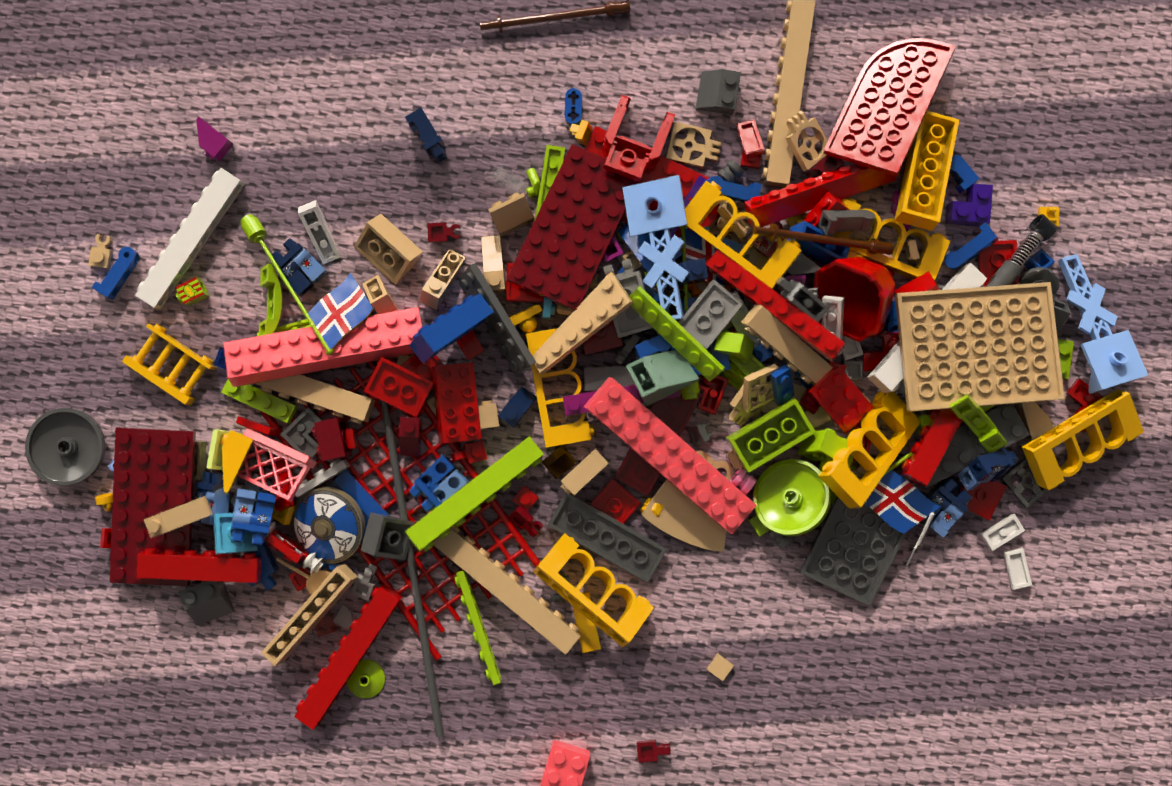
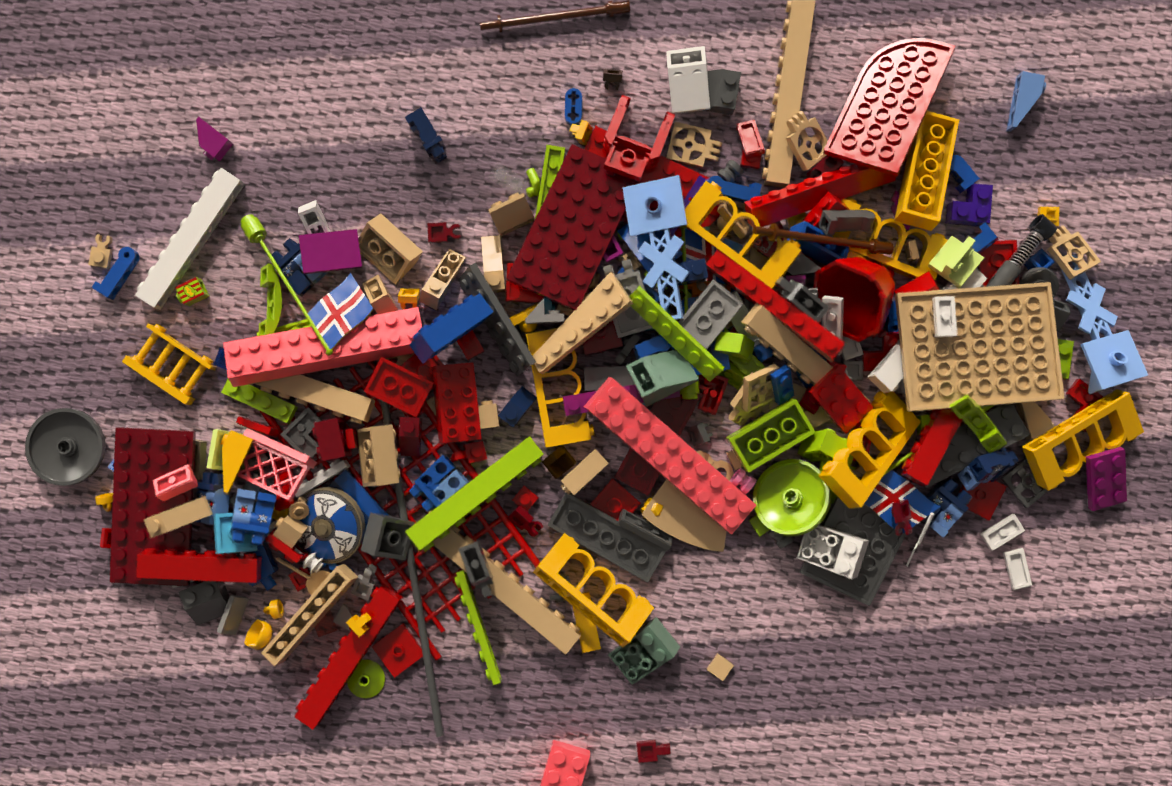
none -> coral slope [153,464,198,501]
none -> light grey tile [217,595,249,635]
none -> yellow hair [244,619,273,650]
none -> yellow tile [263,599,284,619]
none -> tan brick [273,514,308,548]
none -> tan plate [289,496,309,520]
none -> magenta tile [298,229,362,274]
none -> yellow tile [346,612,371,637]
none -> tan slope [357,425,400,487]
none -> red plate [372,623,423,678]
none -> tile [398,288,420,309]
none -> dark grey hinge [459,540,493,598]
none -> light grey slope [525,299,565,324]
none -> dark brown tile [603,69,623,90]
none -> sand green slope [608,617,680,685]
none -> dark grey tile [618,509,673,551]
none -> white slope [666,46,710,114]
none -> white slope [797,524,869,579]
none -> dark red plate [892,499,912,536]
none -> yellowish green bracket [927,236,984,289]
none -> white plate [932,296,957,337]
none -> medium blue slope [1006,71,1046,132]
none -> tan piece [1047,226,1101,280]
none -> magenta plate [1086,447,1127,511]

